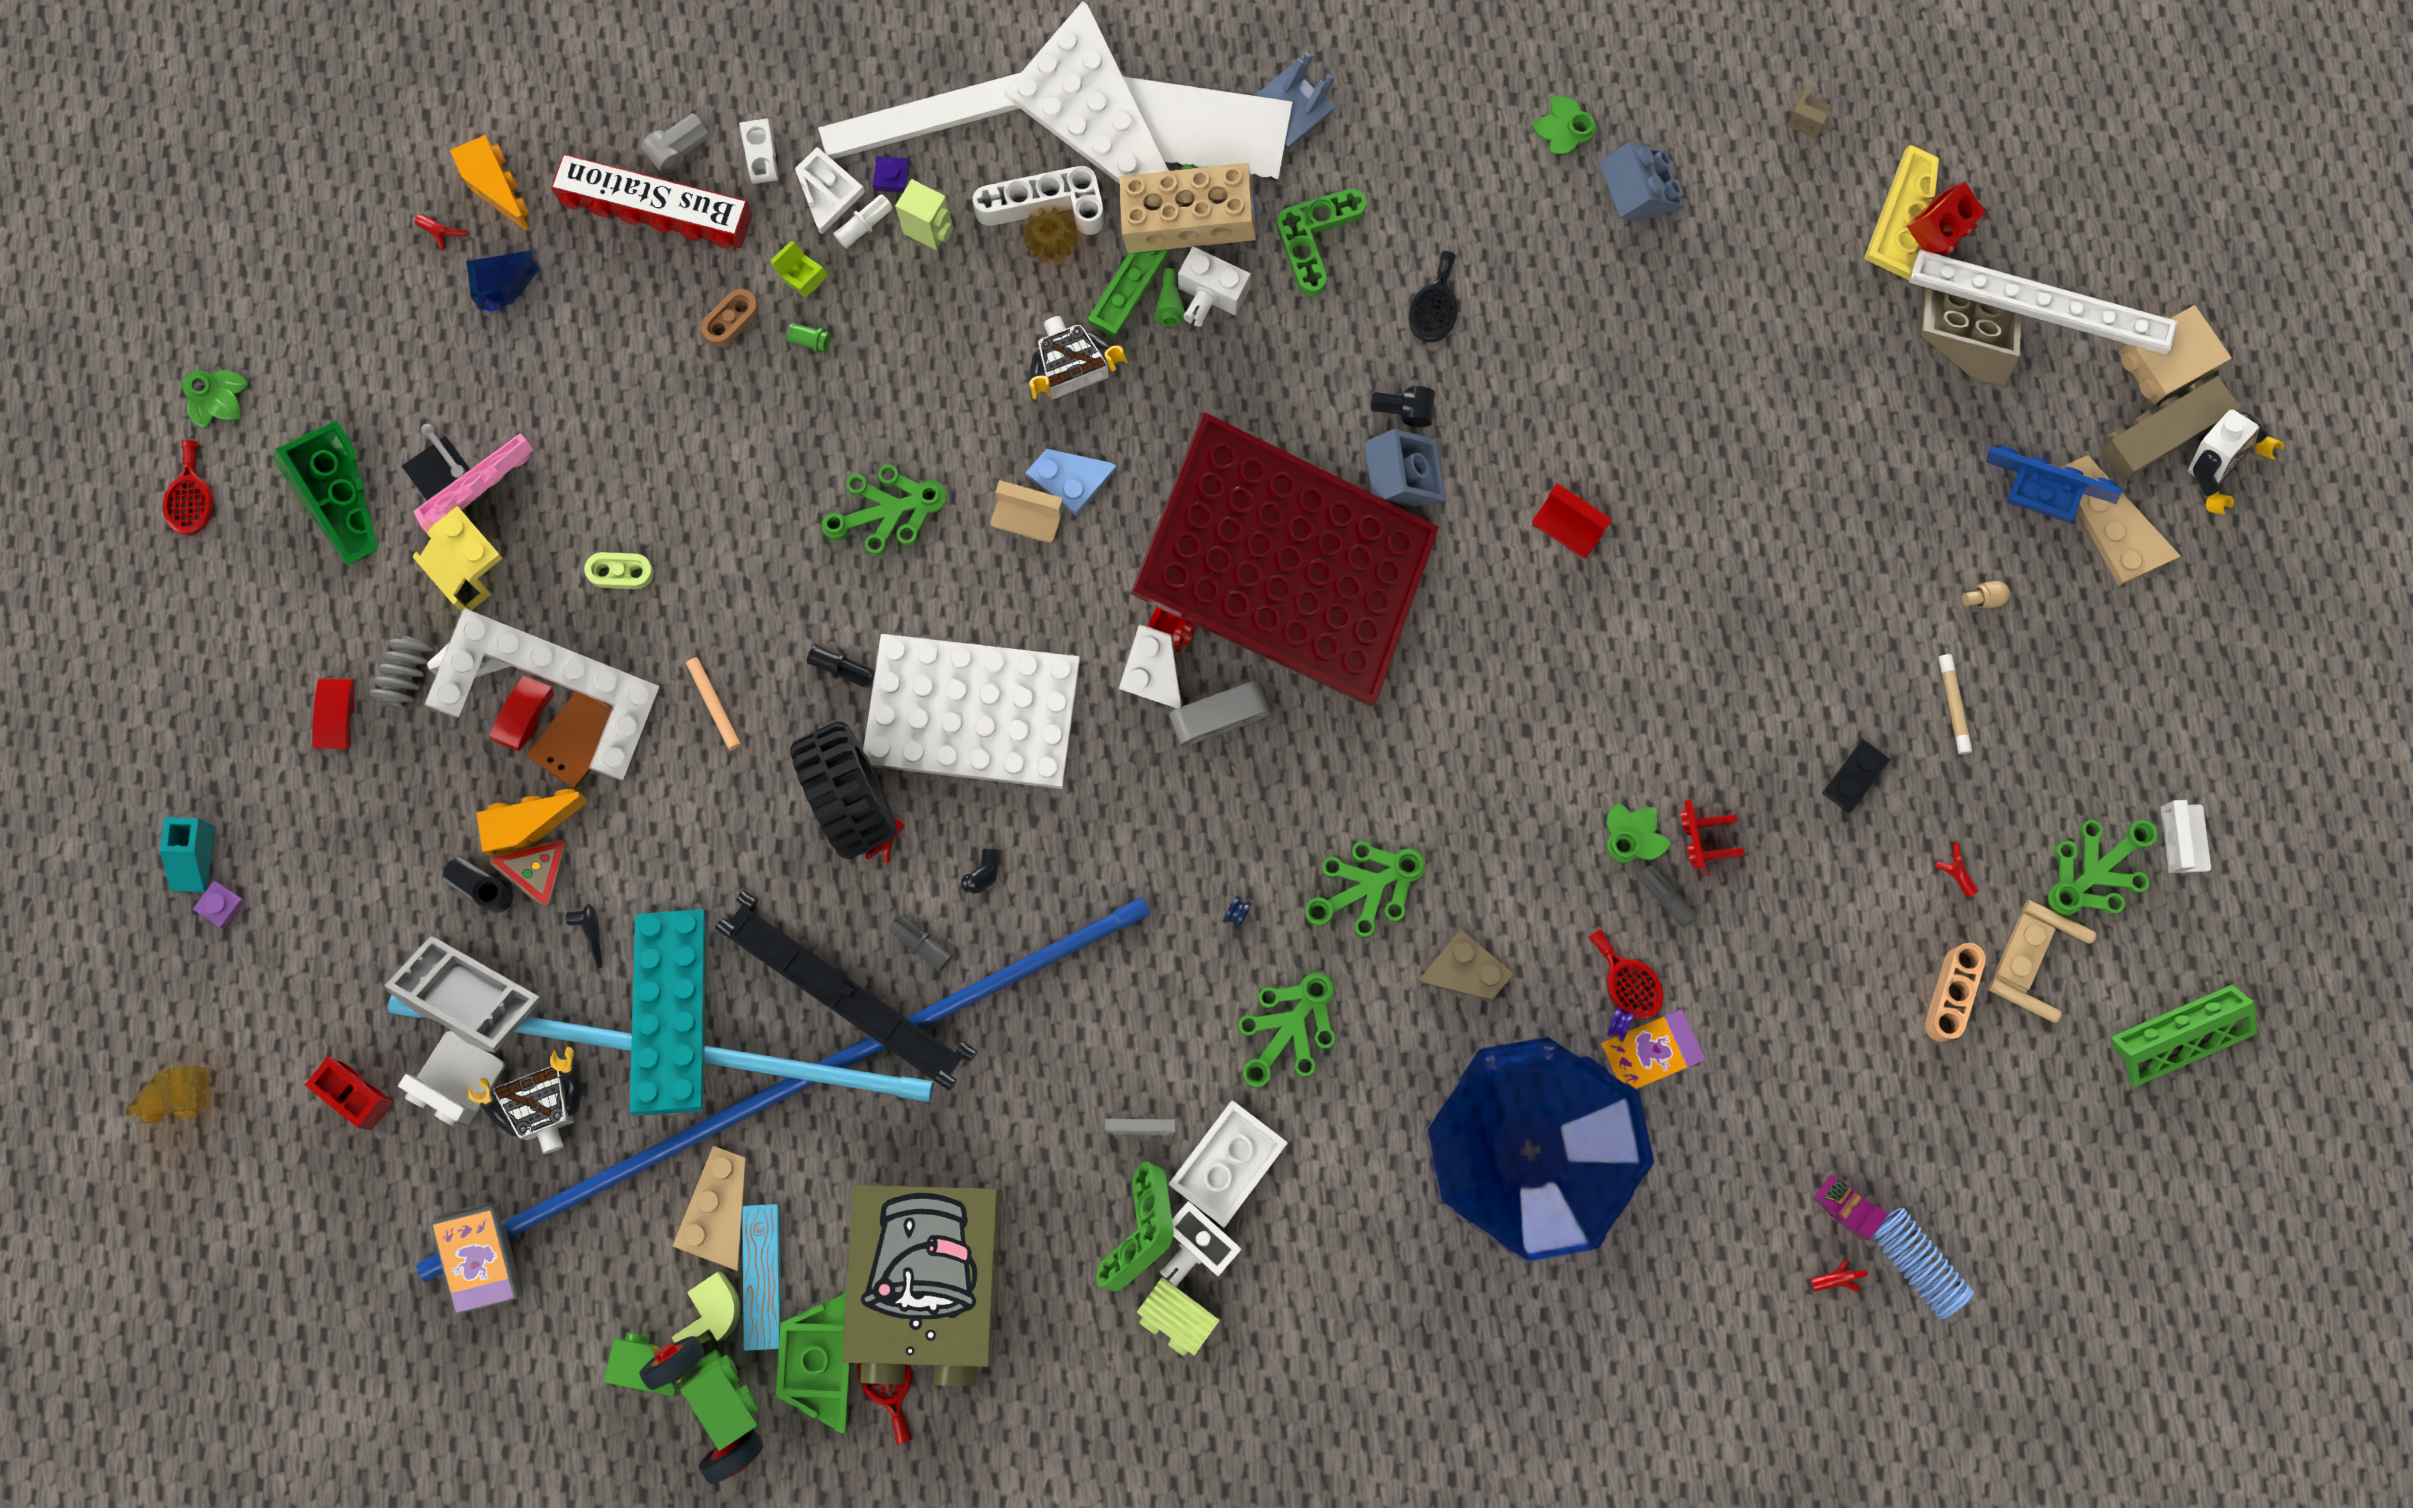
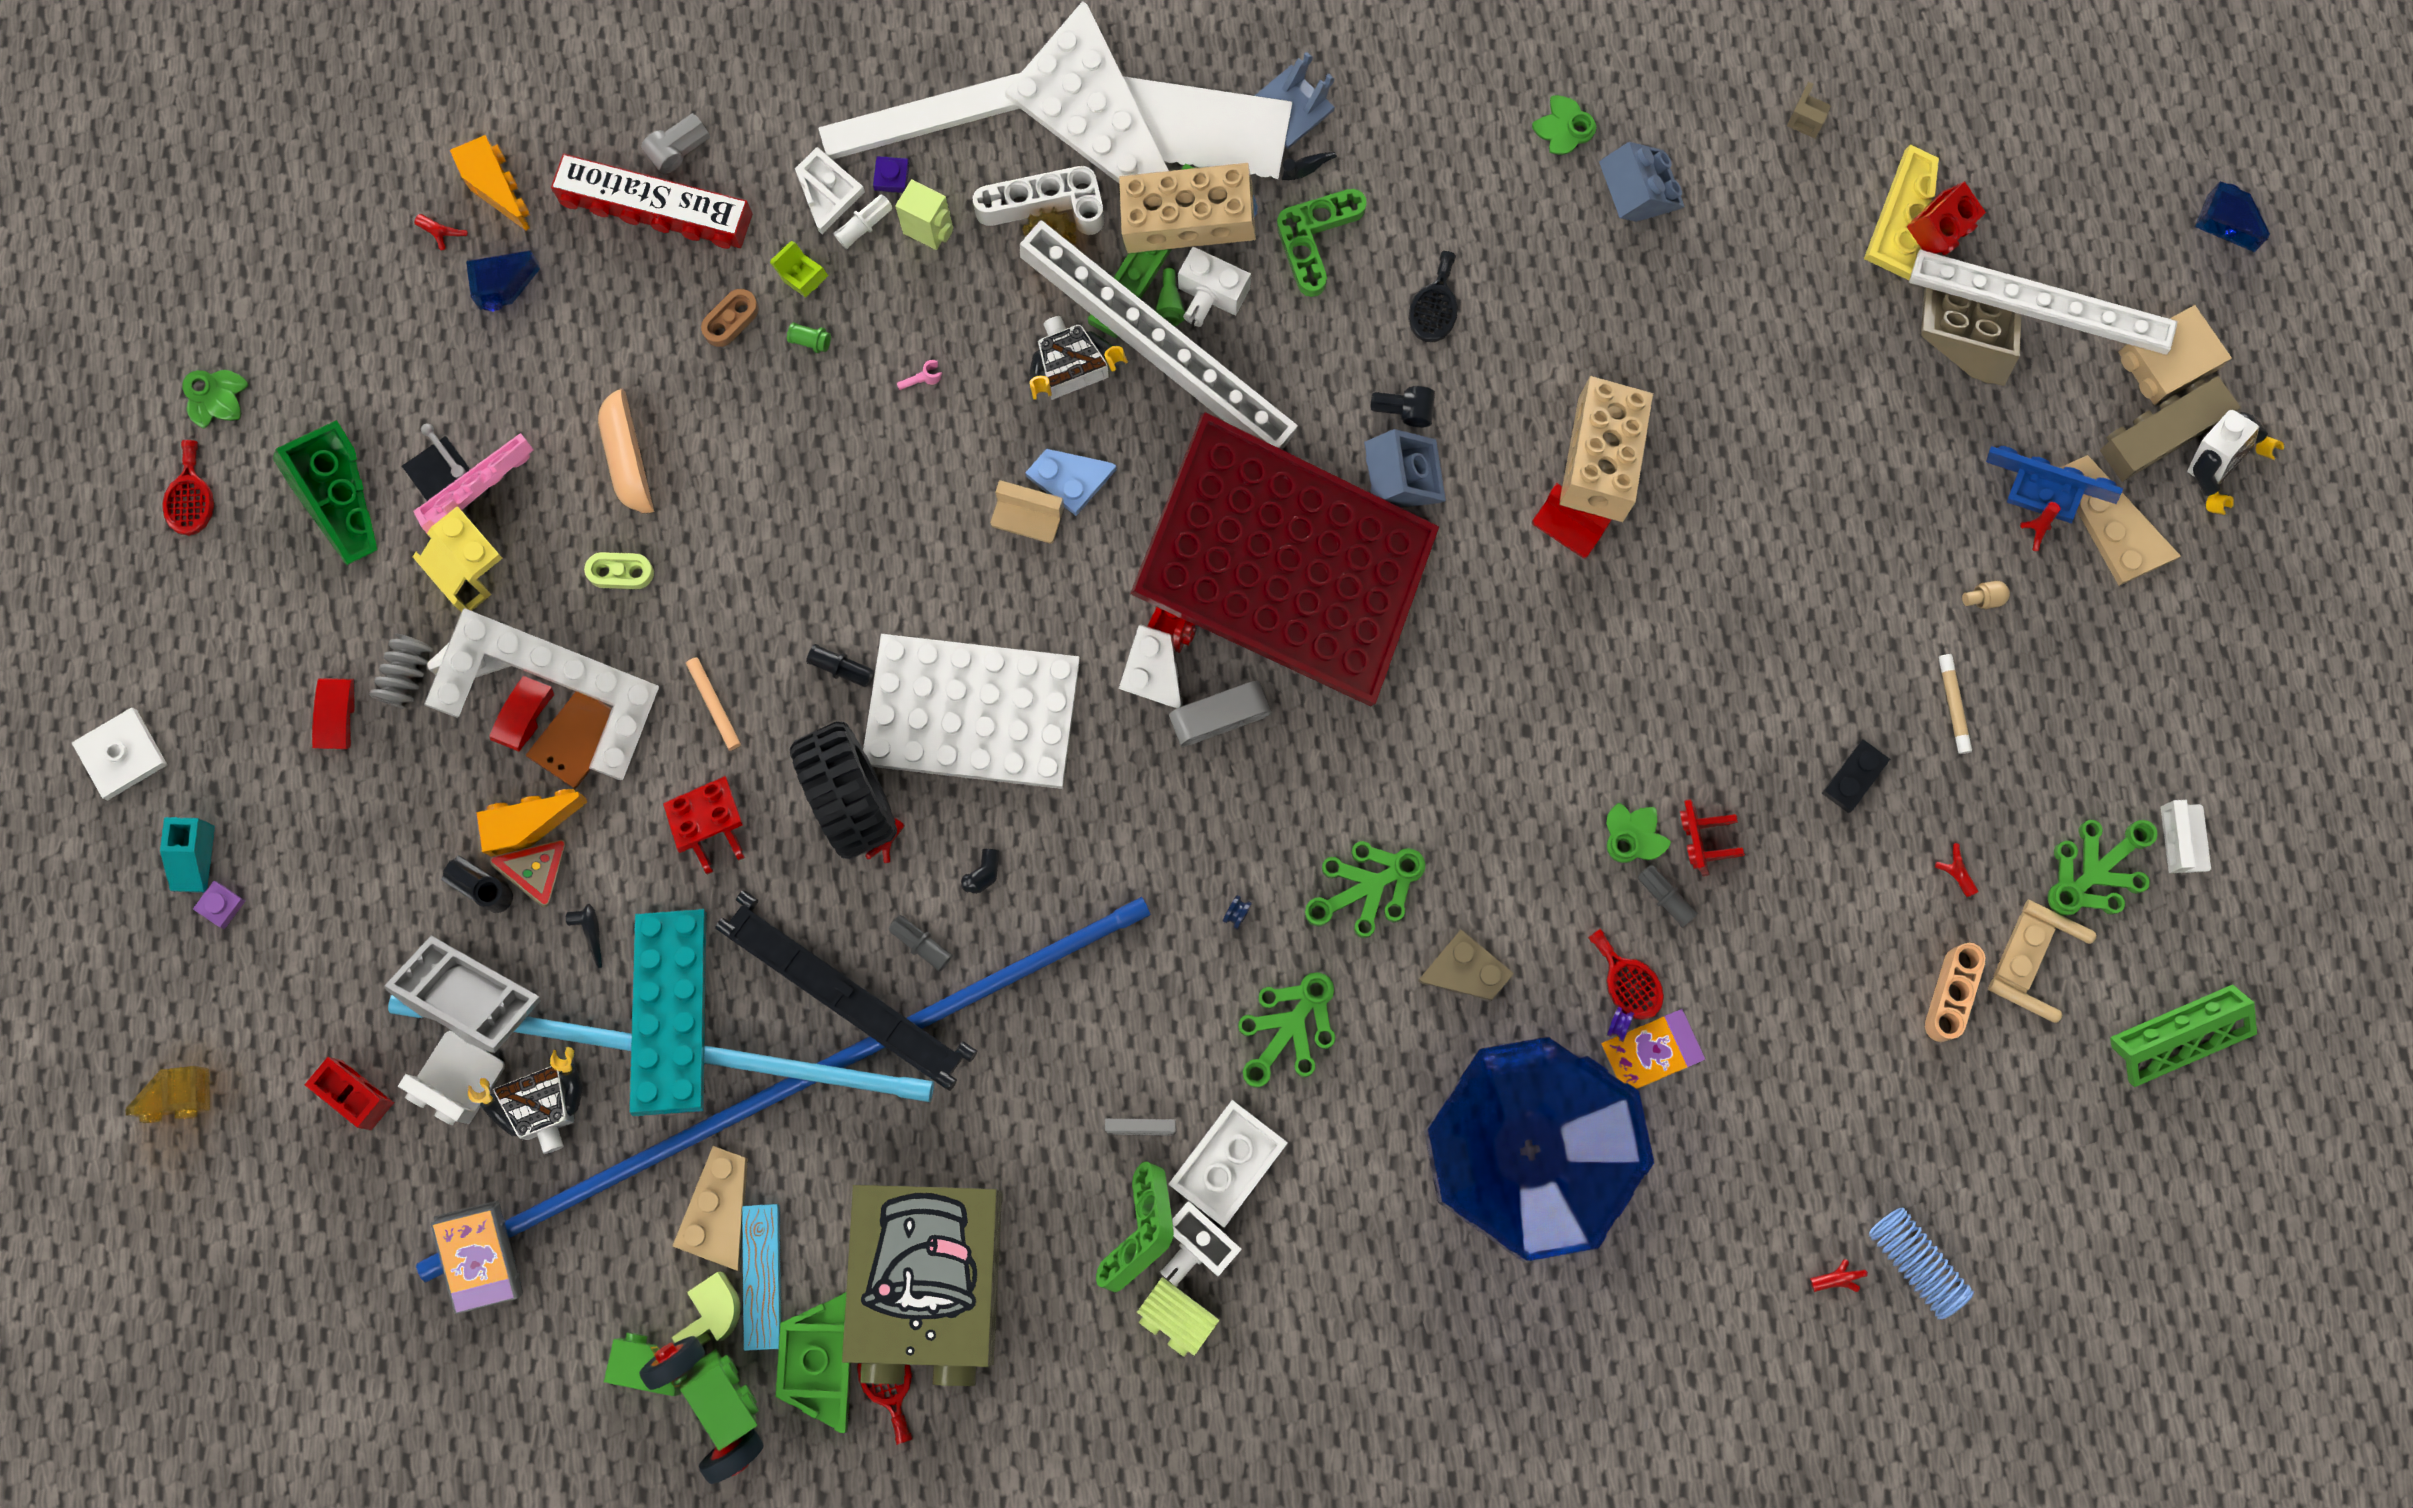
white leg [739,118,779,184] -> none
bright green plant [822,464,947,556] -> none
magenta leg [1813,1175,1889,1241] -> none
none -> white plate [72,707,168,801]
none -> light nougat brick [598,389,654,513]
none -> red plate [663,776,745,875]
none -> bright pink hand [897,360,942,390]
none -> white brick [1020,220,1298,450]
none -> black bar [1281,152,1337,181]
none -> tan brick [1559,376,1653,522]
none -> red bar [2020,502,2061,552]
none -> clear blue slope [2194,181,2270,252]

